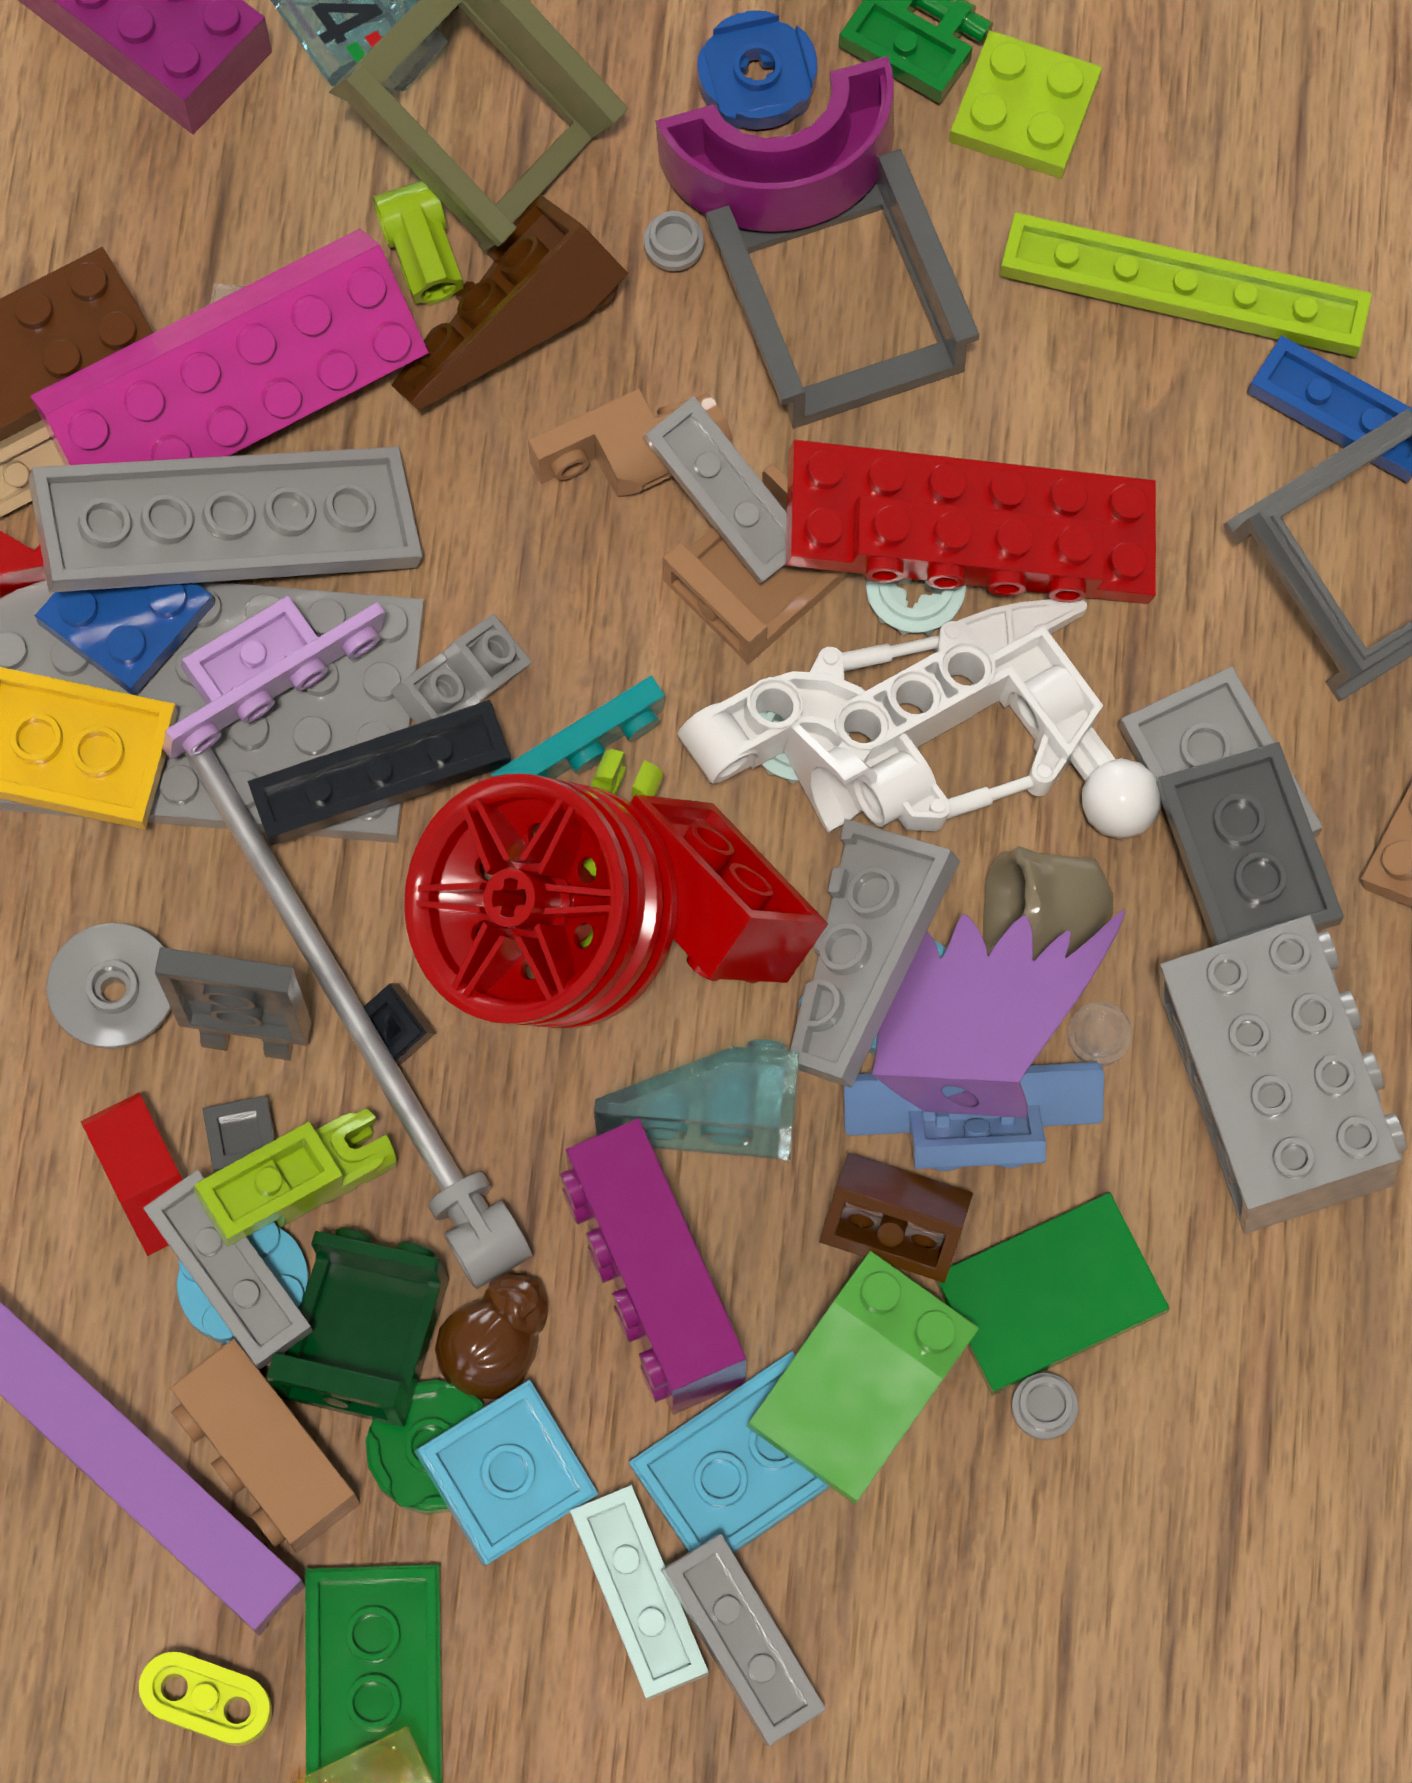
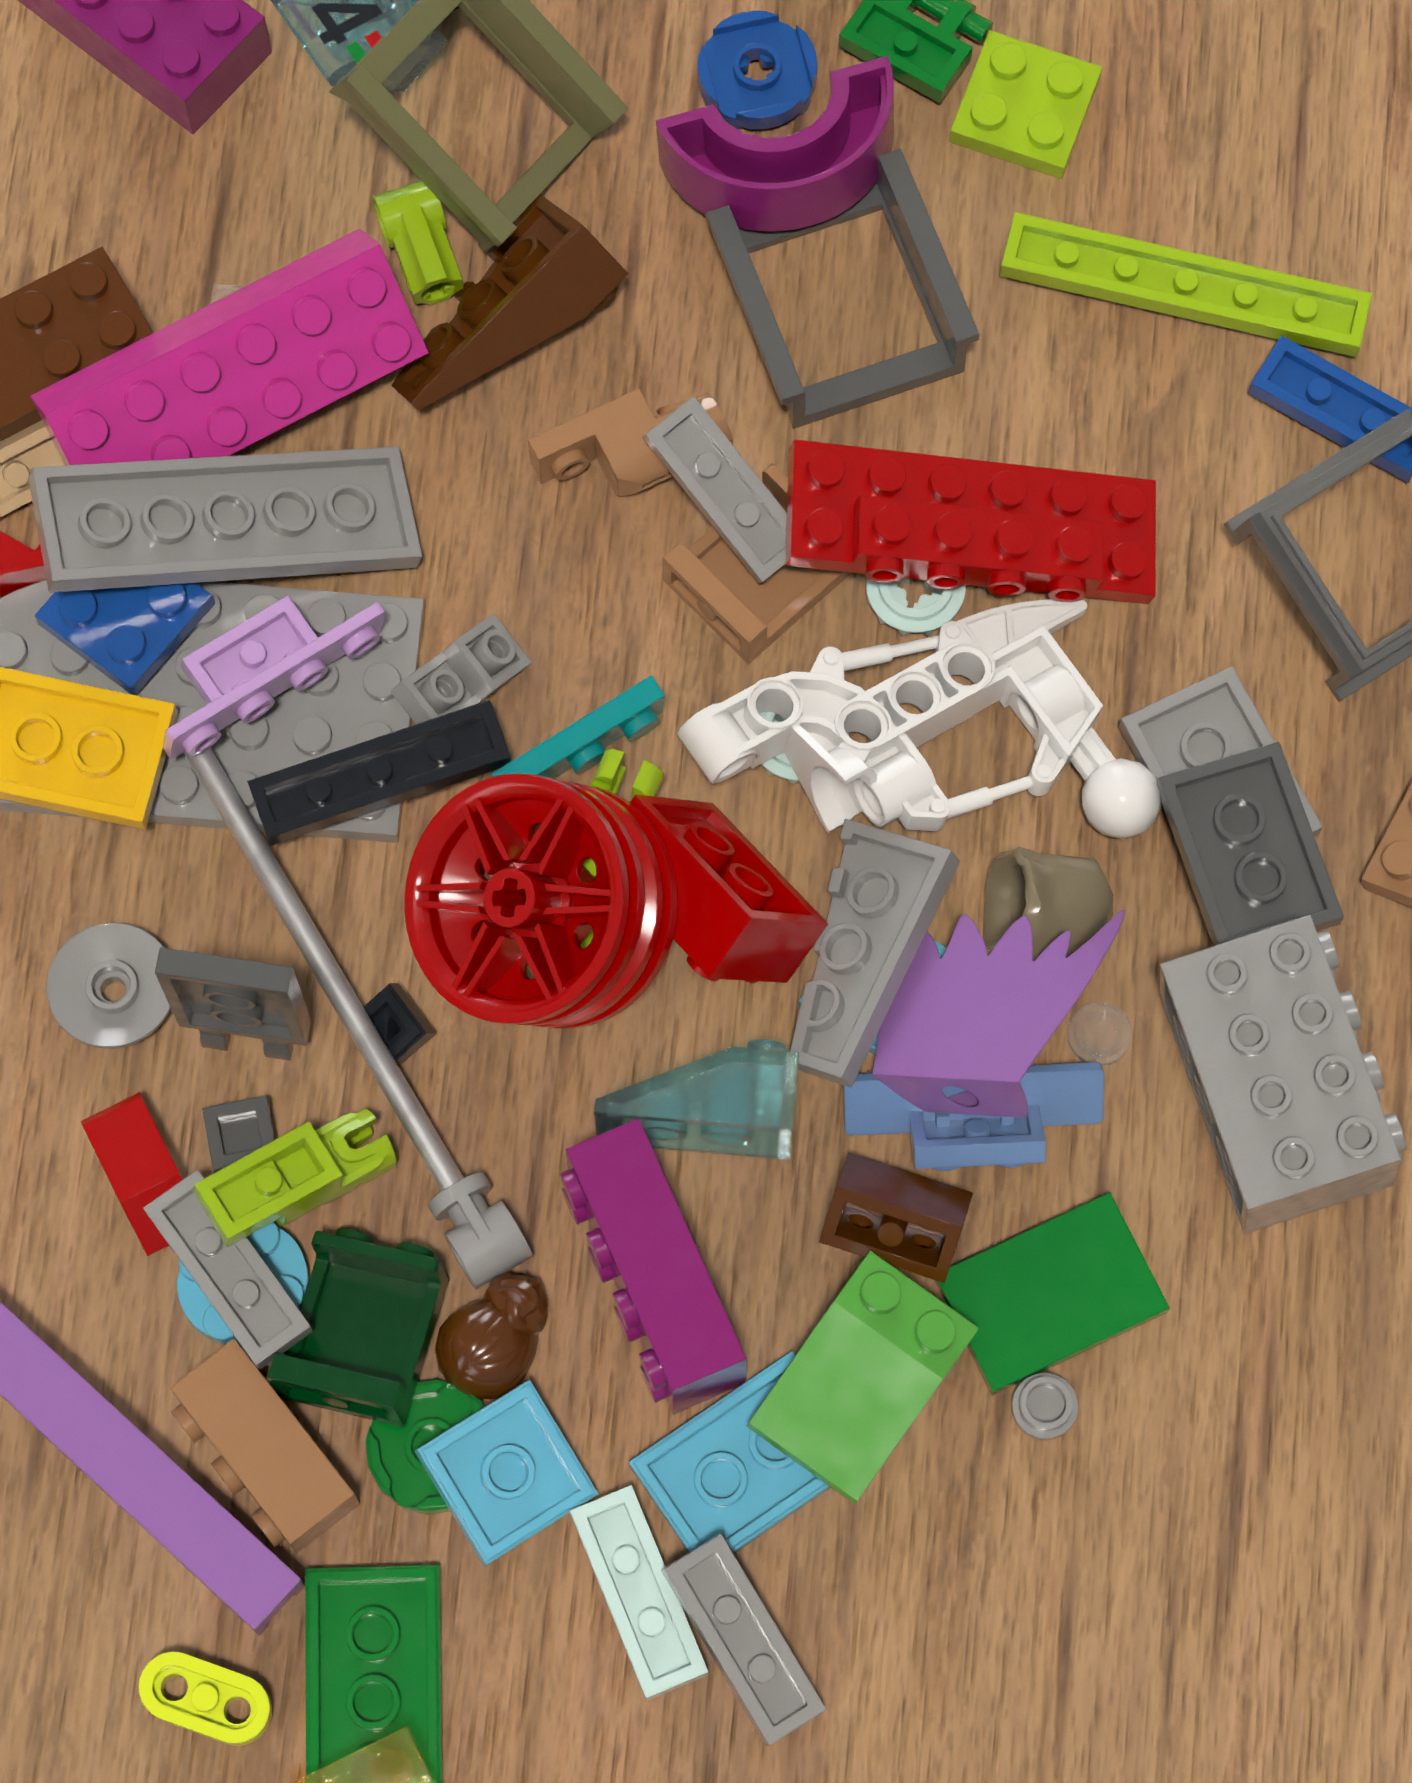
light grey plate [644,211,704,271] -> none

